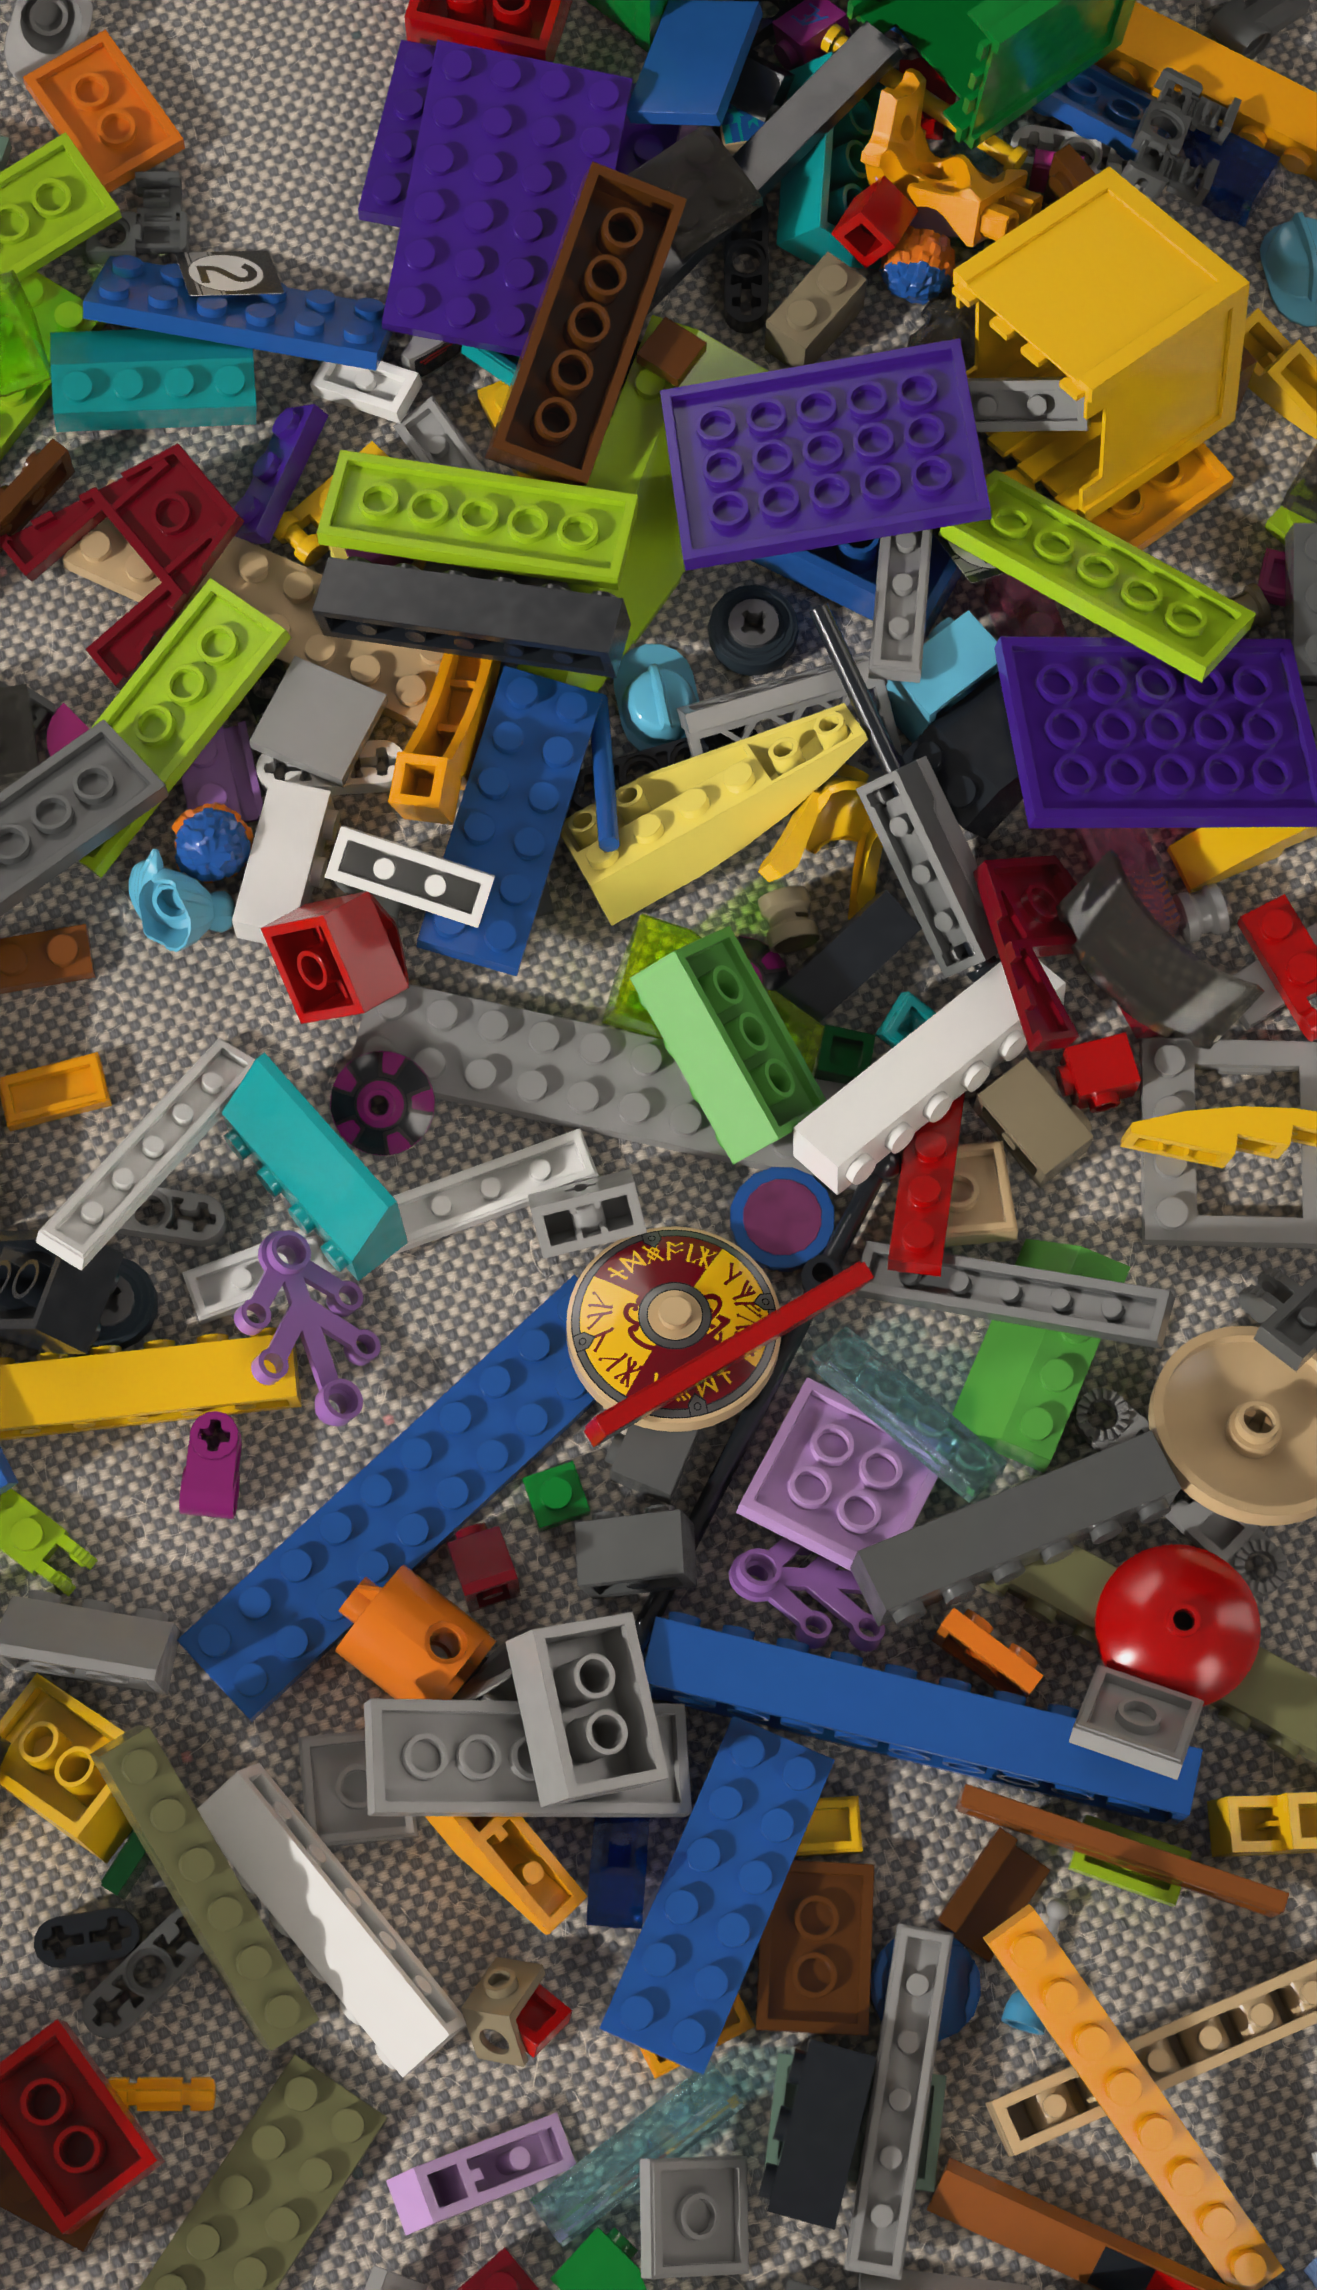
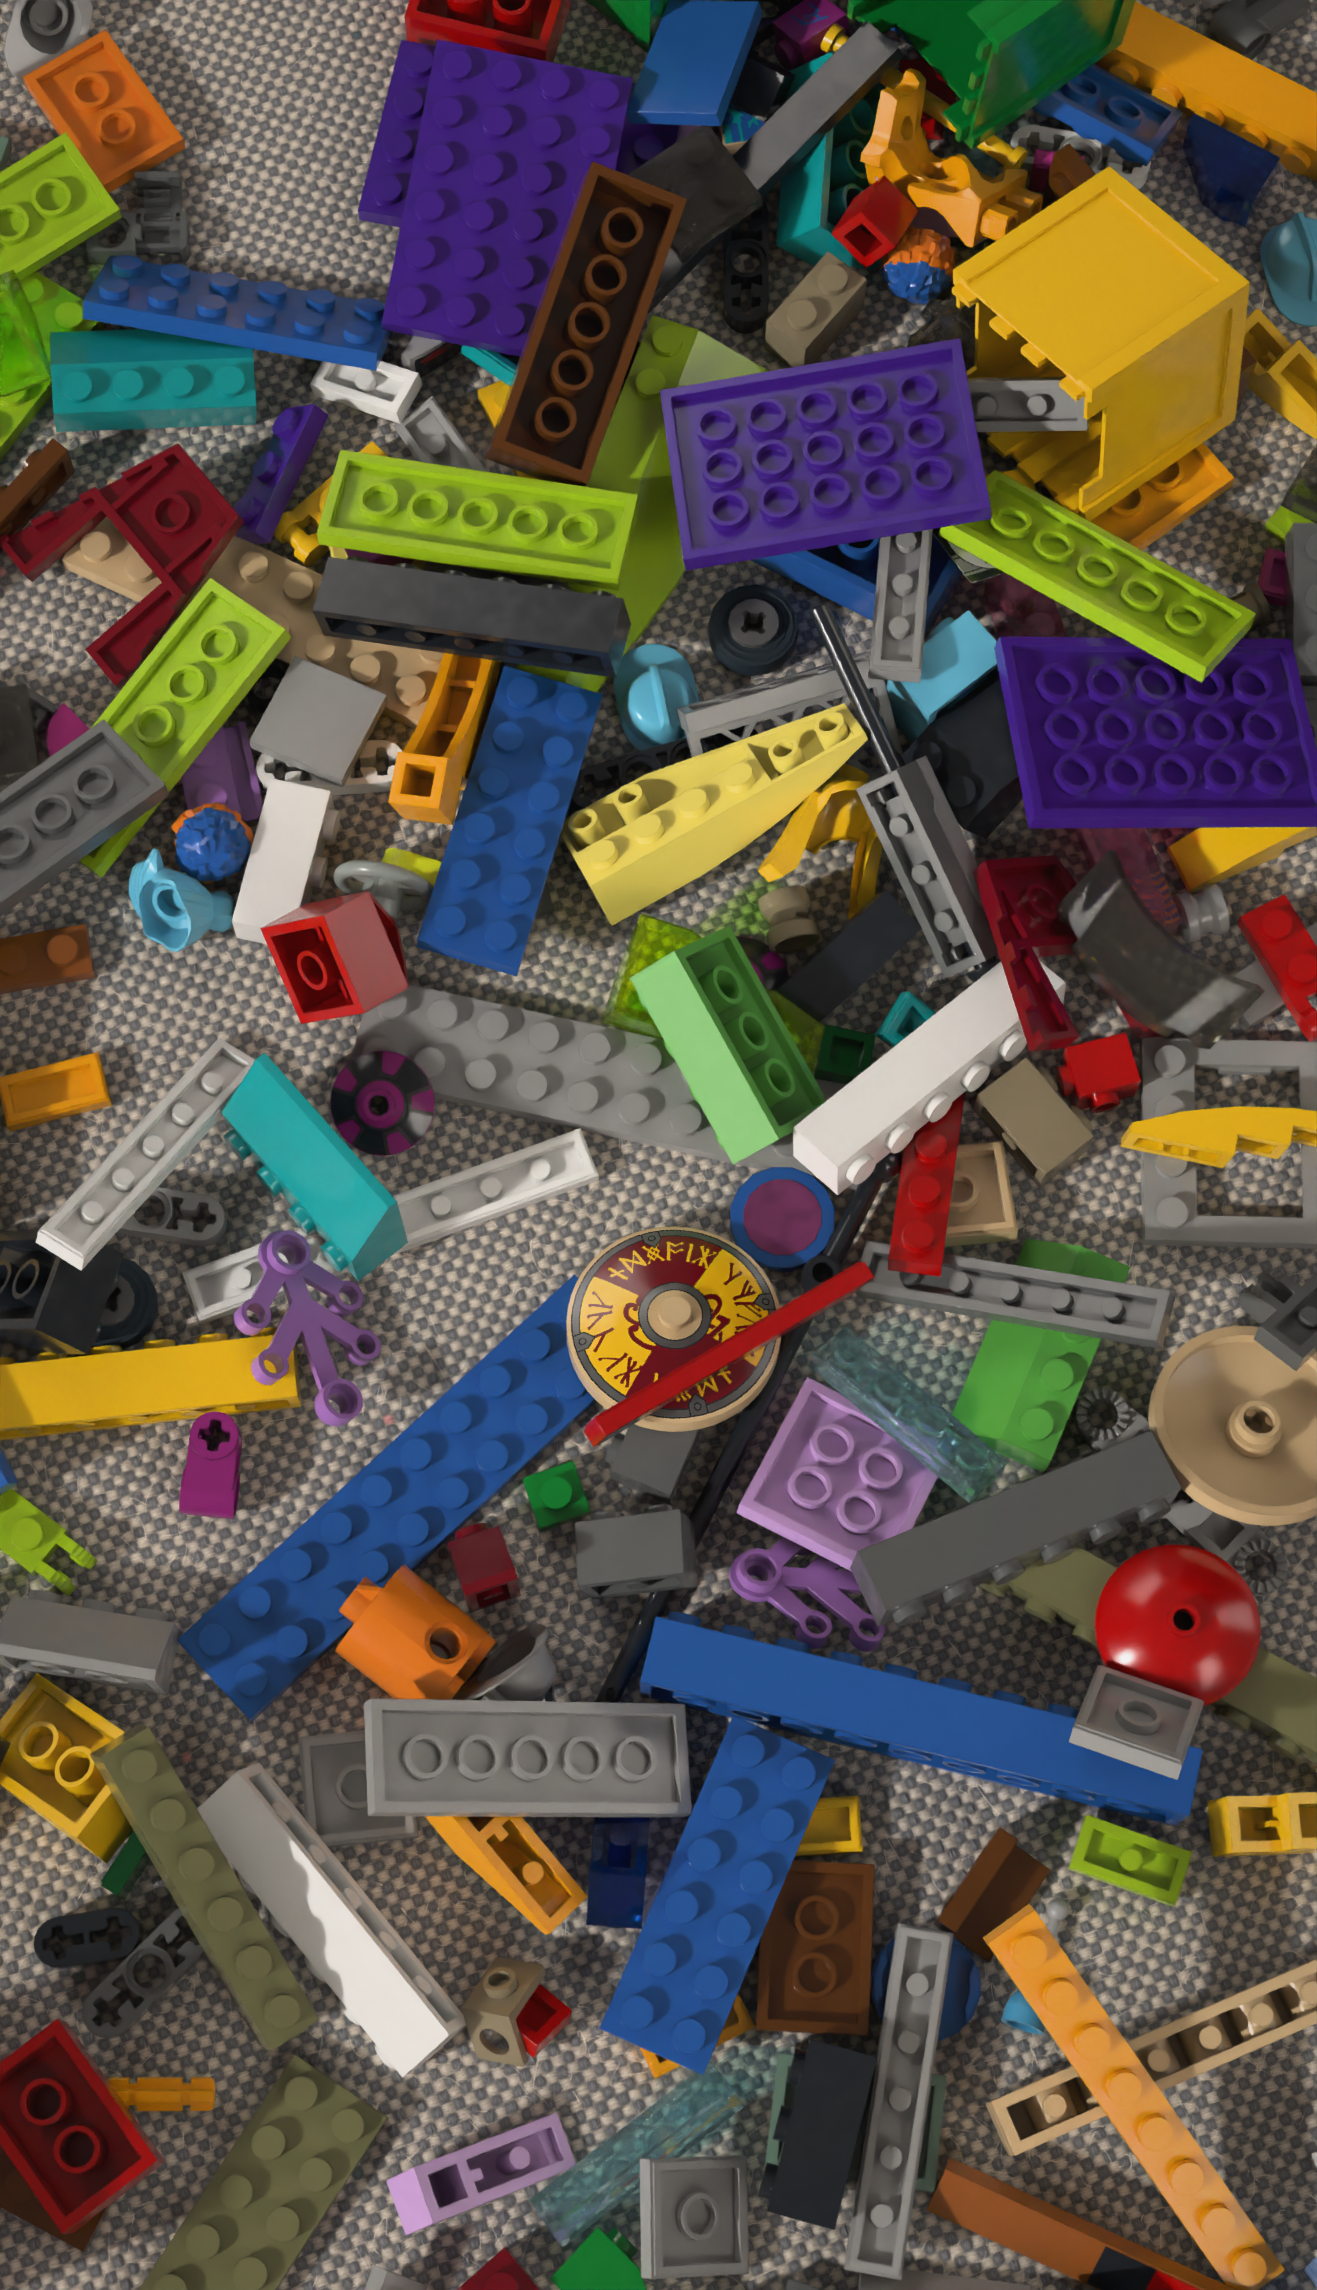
sticker [175,251,284,296] -> none
white brick [325,825,495,928] -> none
light grey brick [505,1612,669,1808] -> none
light grey brick [528,1169,647,1259] -> none
blue bar [591,693,620,852] -> none
reddish brown tile [636,317,707,387] -> none
orange plate [932,1607,1044,1698] -> none
dark orange tile [955,1784,1289,1918] -> none
dark grey piece [1120,67,1242,207] -> none

